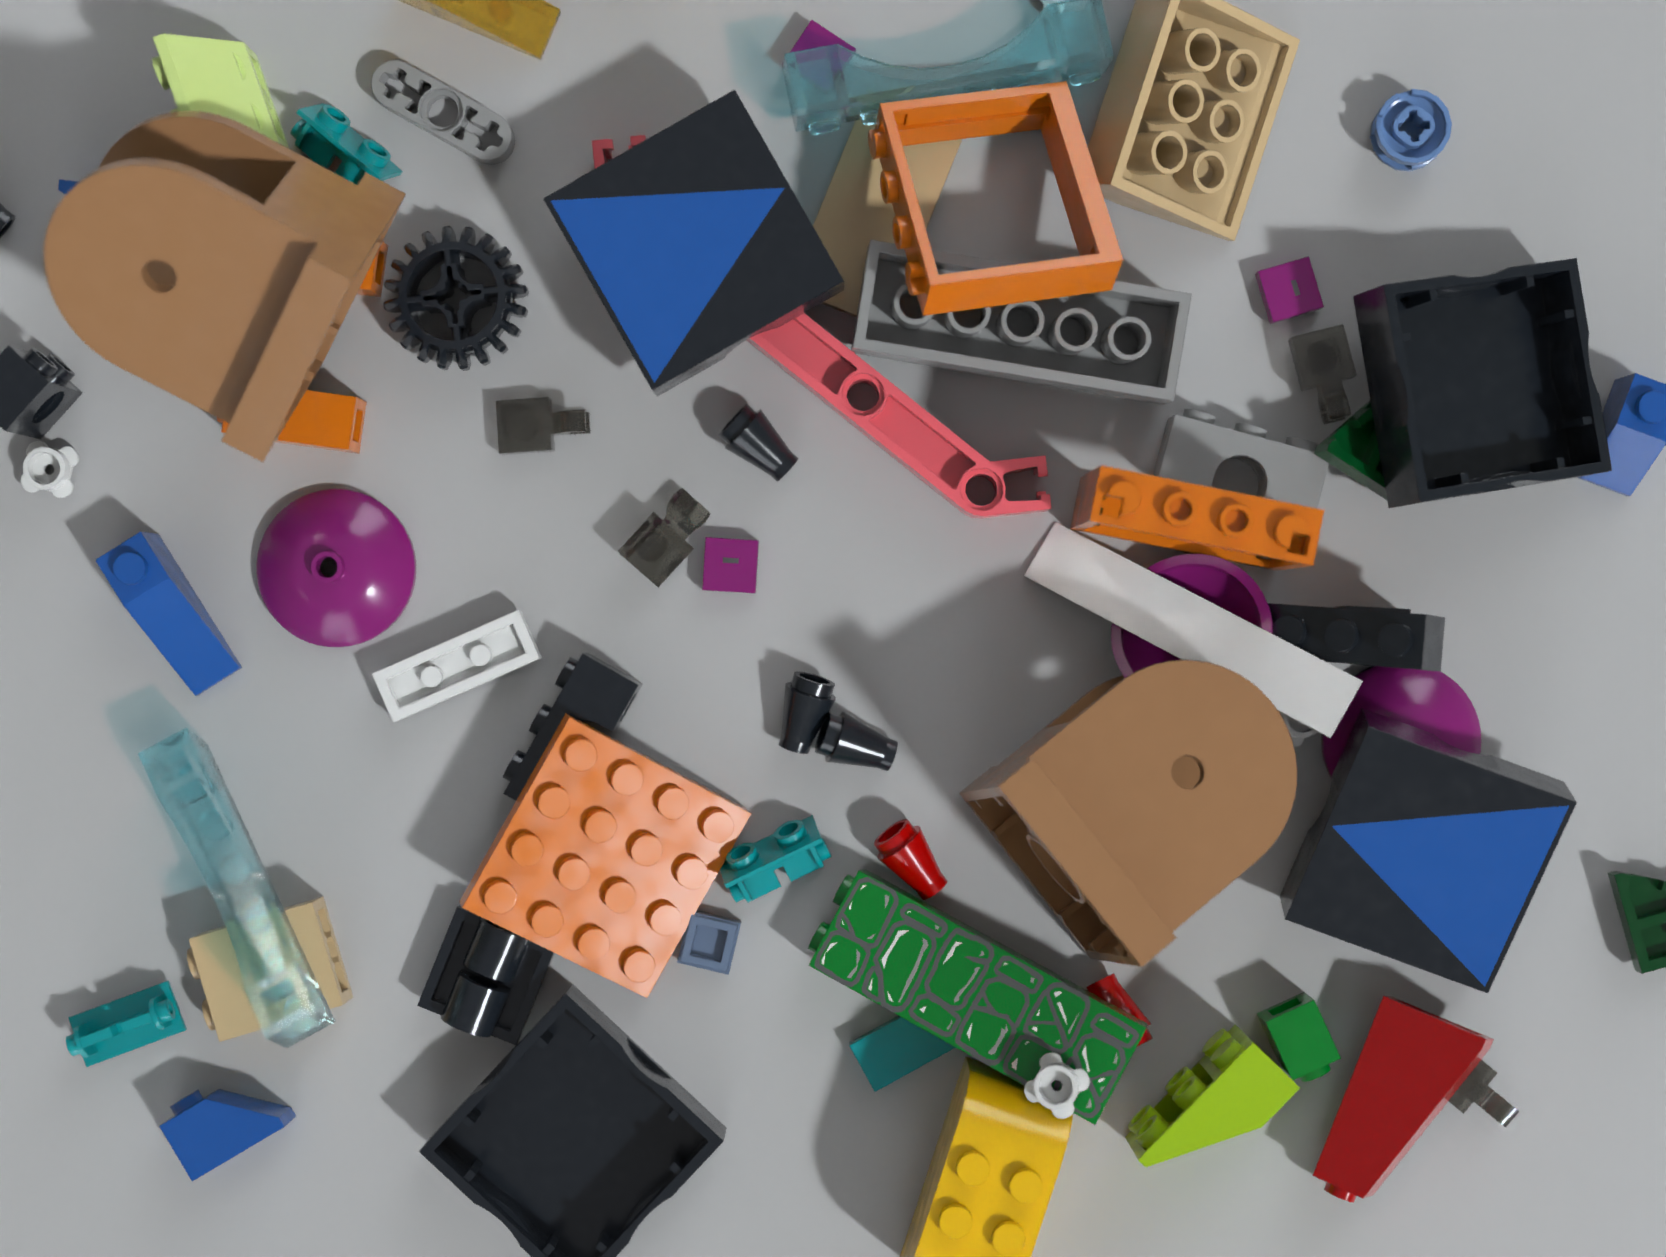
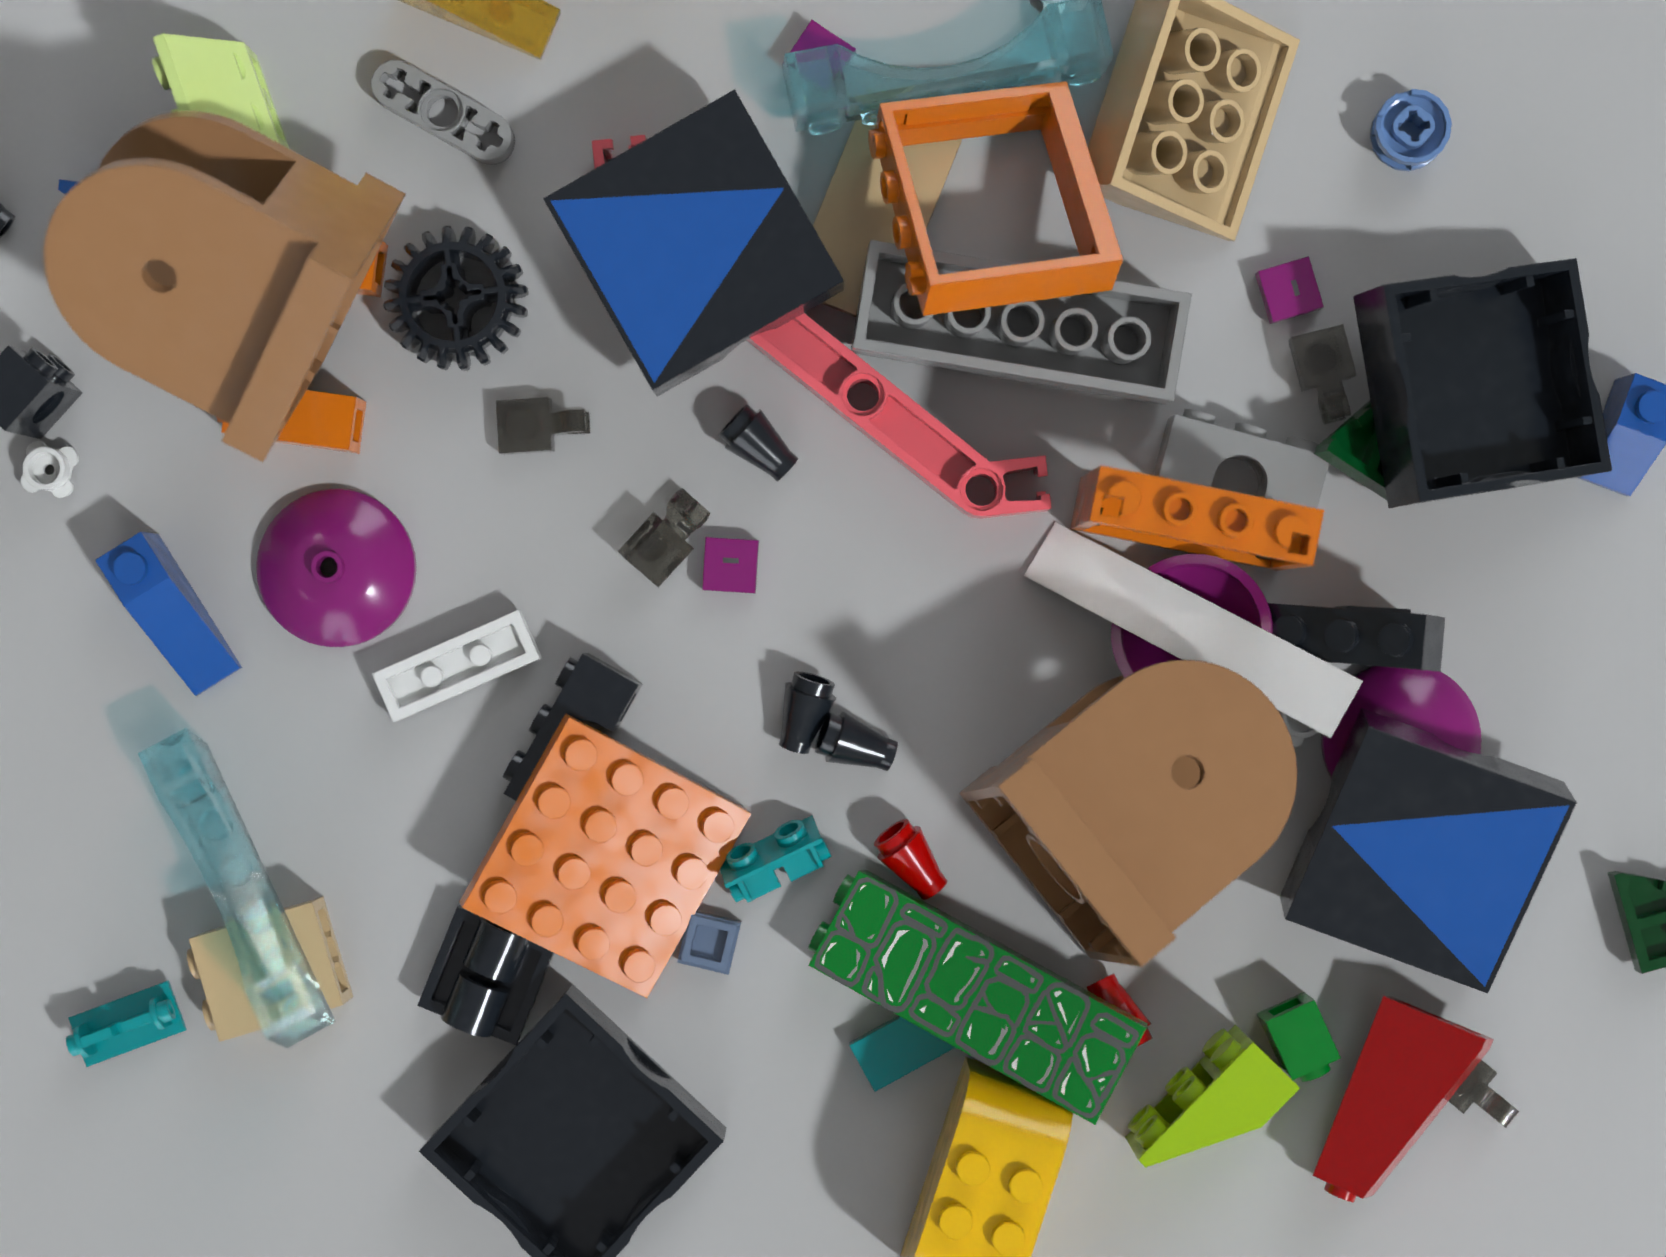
blue slope [159,1089,296,1181] -> none
teal hinge [290,103,403,185] -> none
white plate [1024,1052,1090,1119] -> none

